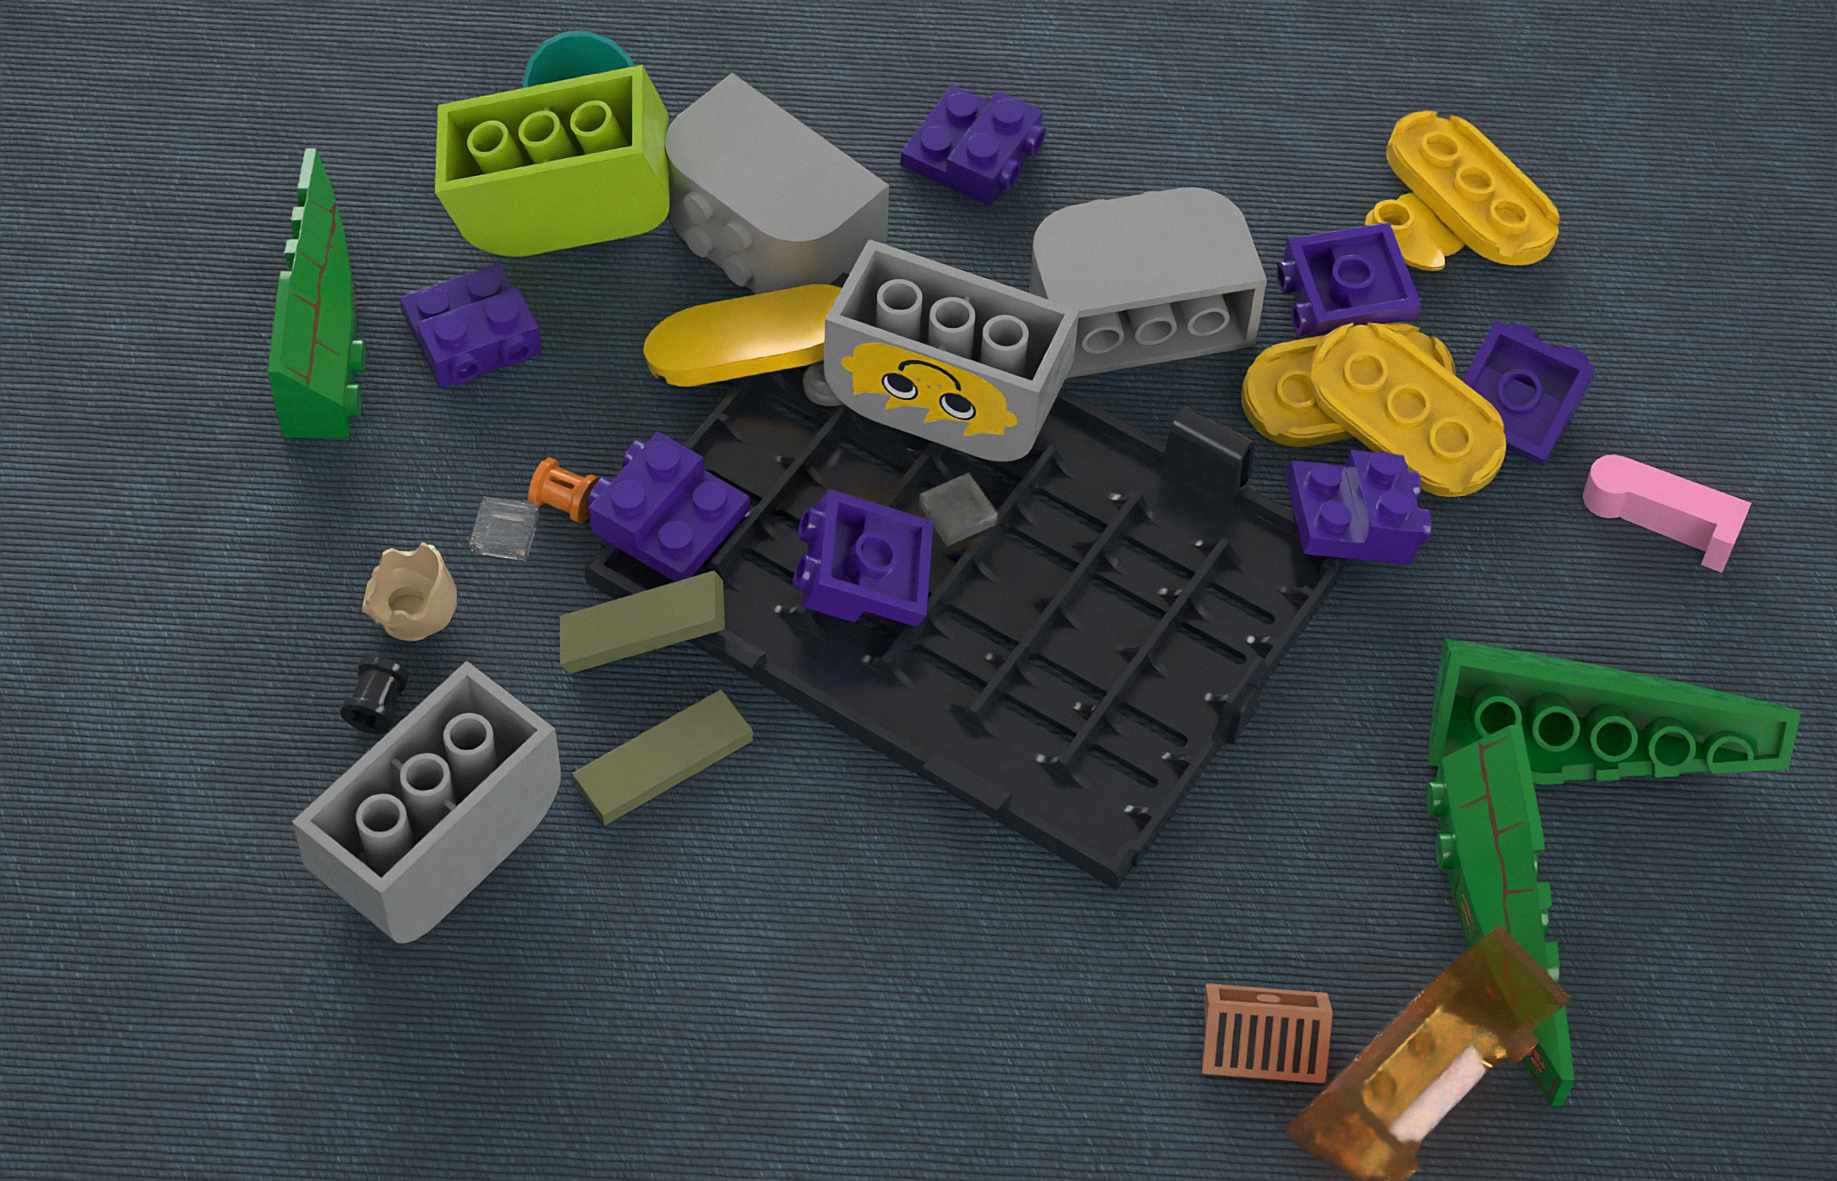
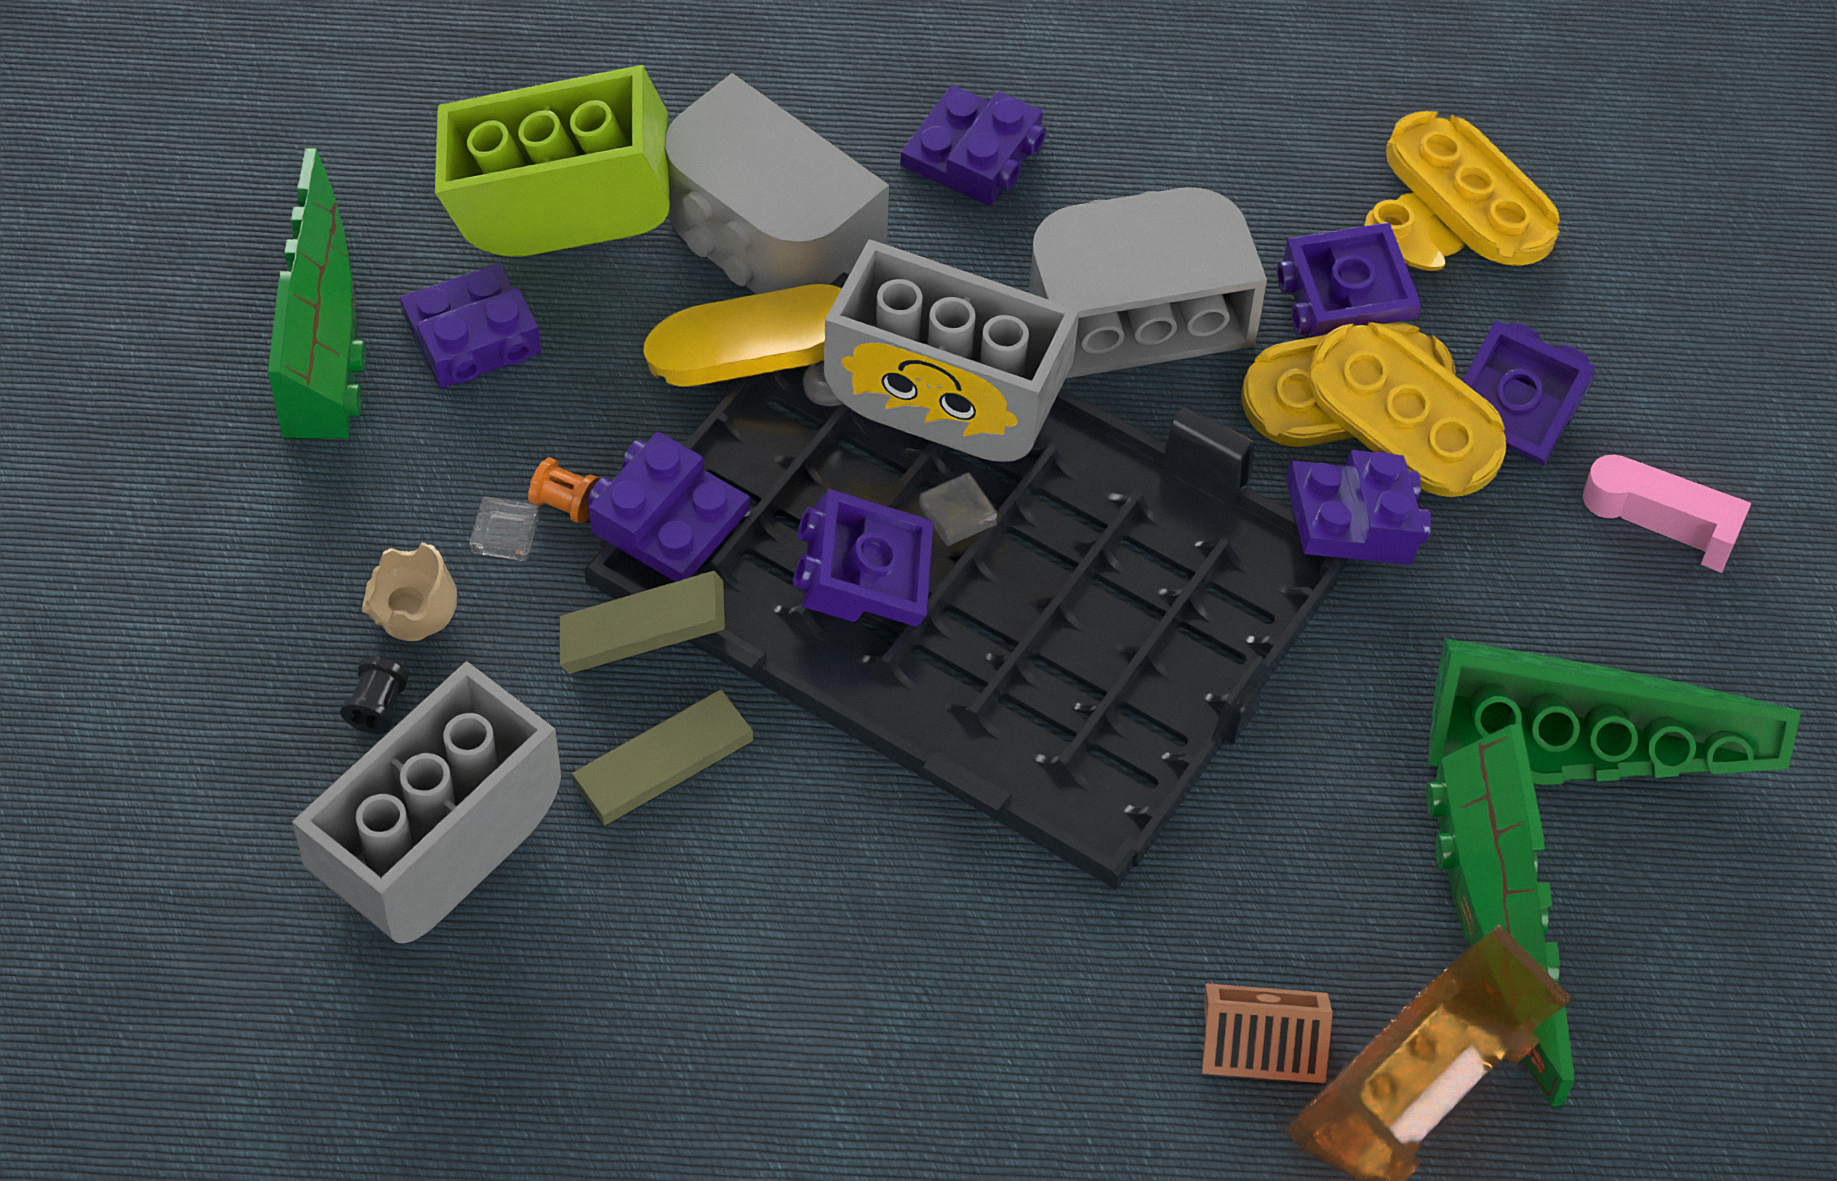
teal piece [523,31,635,88] -> none

